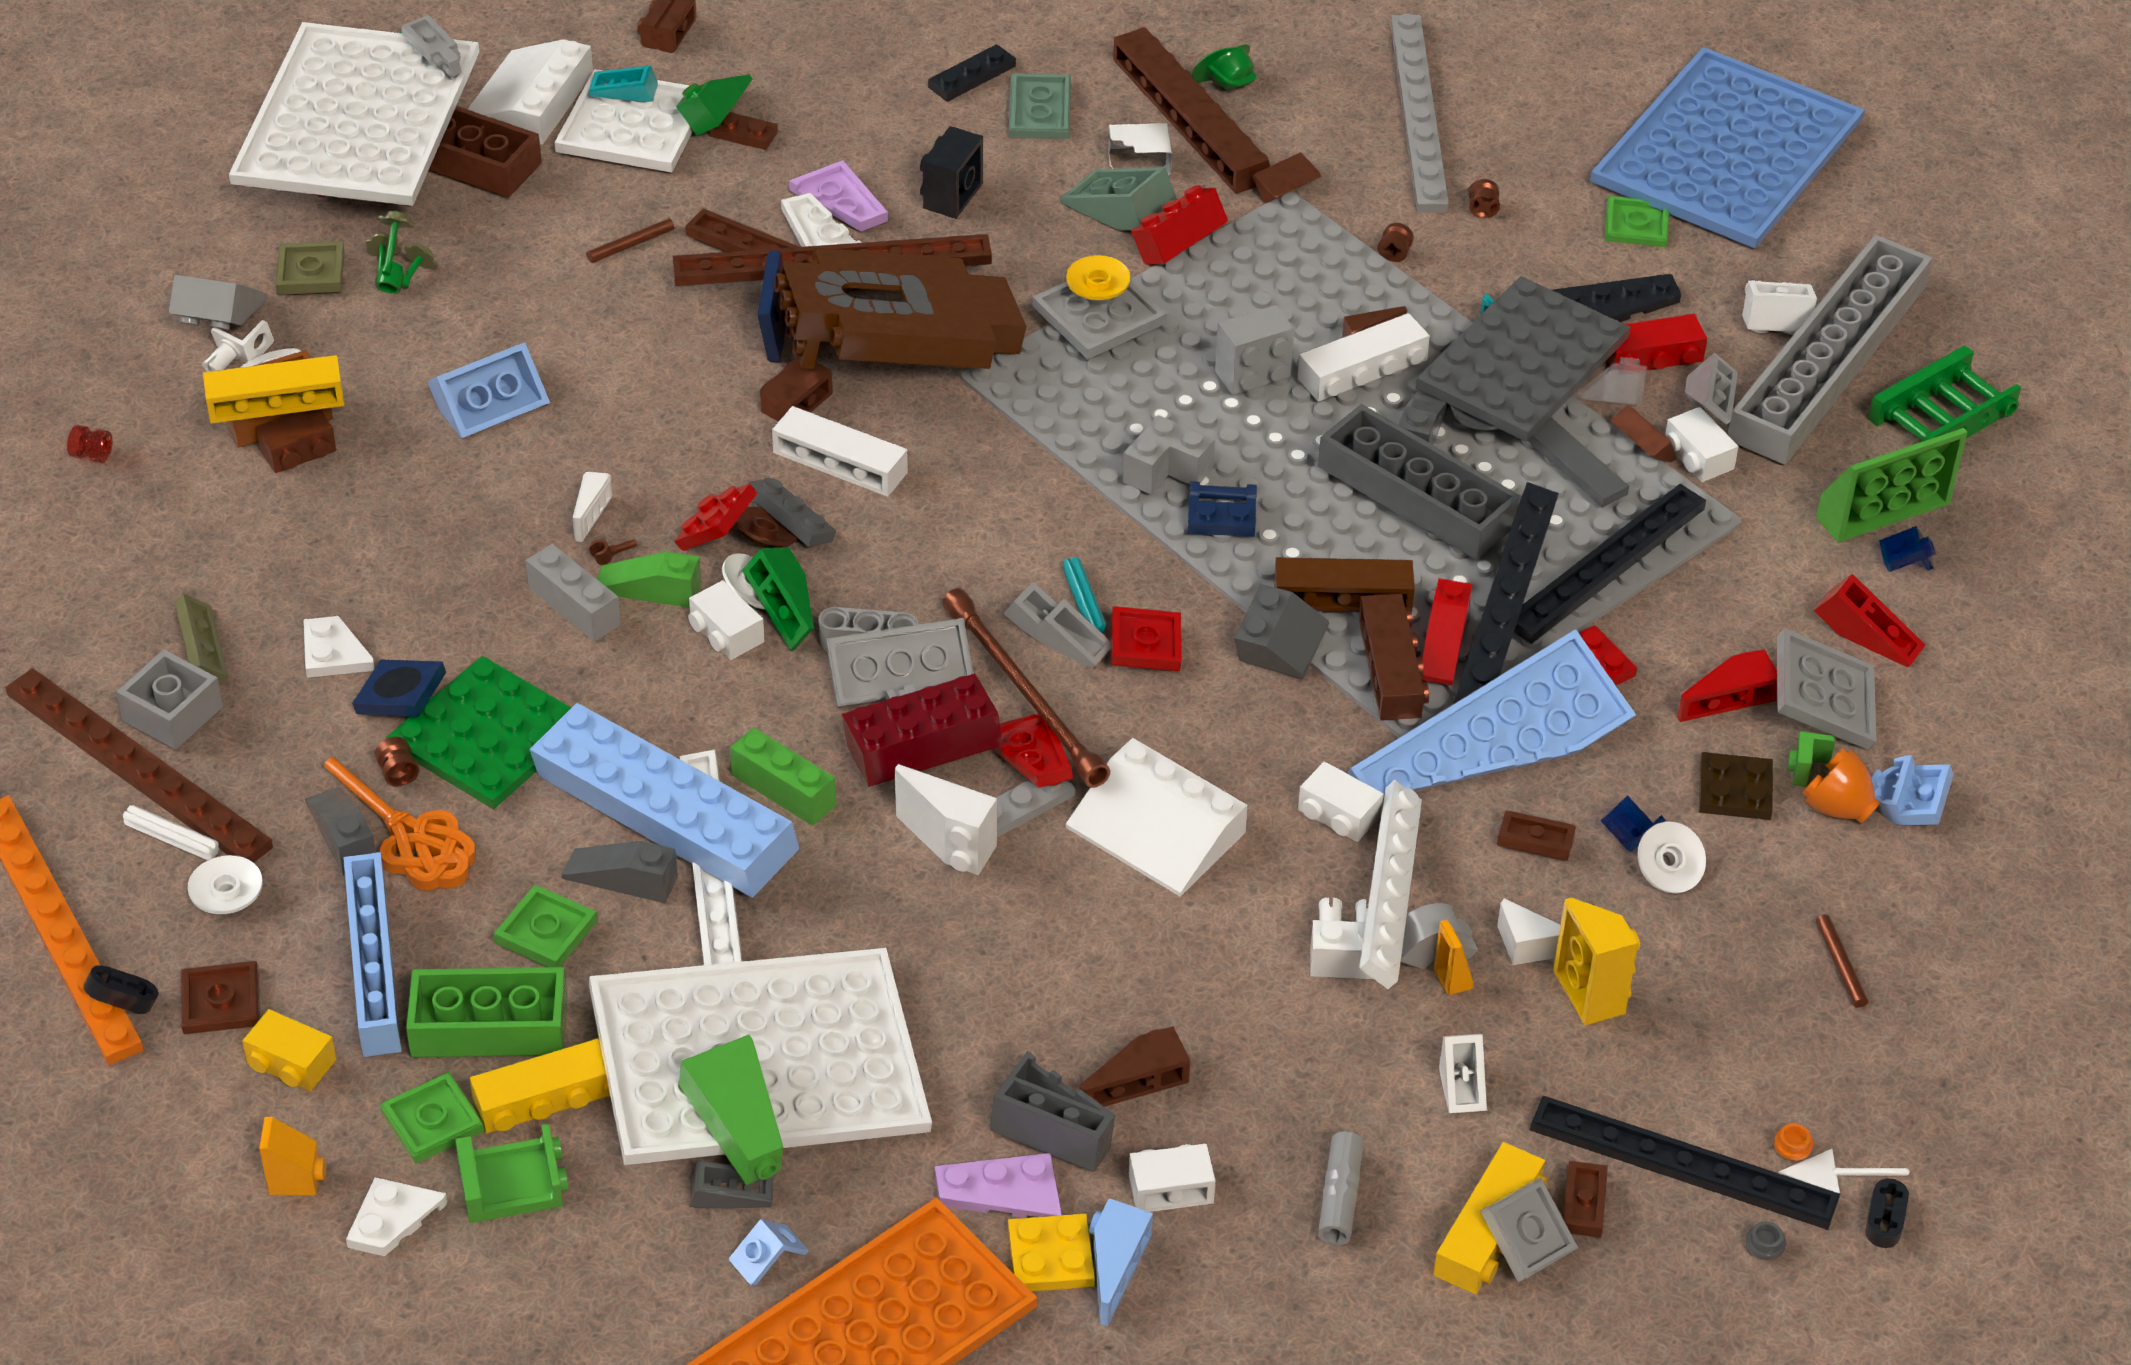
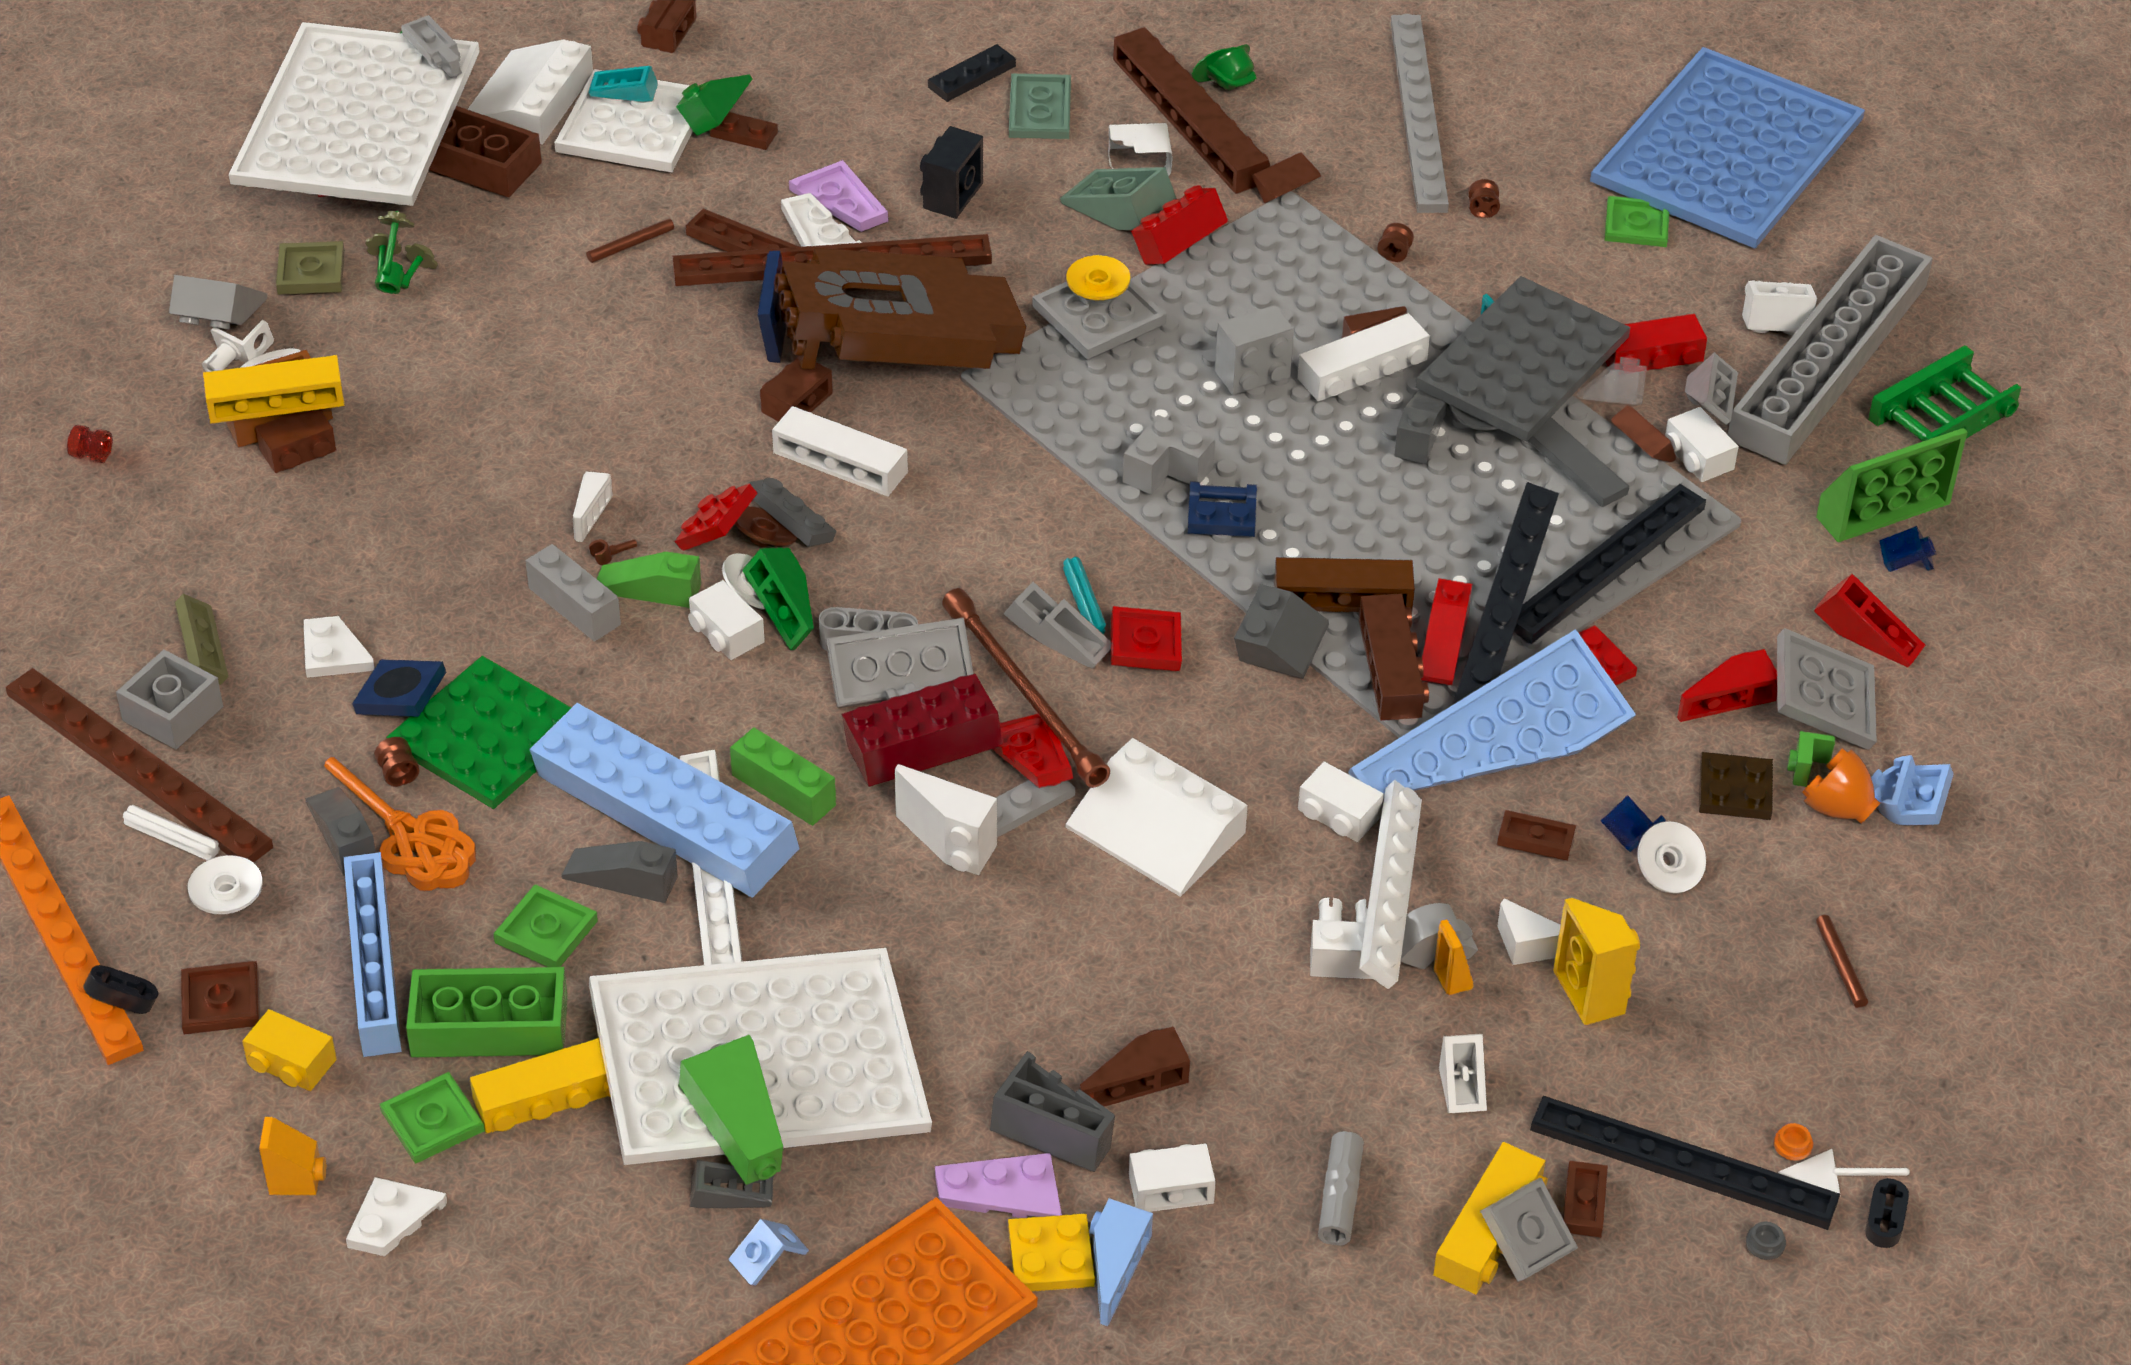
light blue slope [427,342,550,438] -> none
bright green panel [455,1124,569,1223] -> none
dark grey brick [1318,404,1521,560] -> none
black wing [1552,274,1681,322] -> none

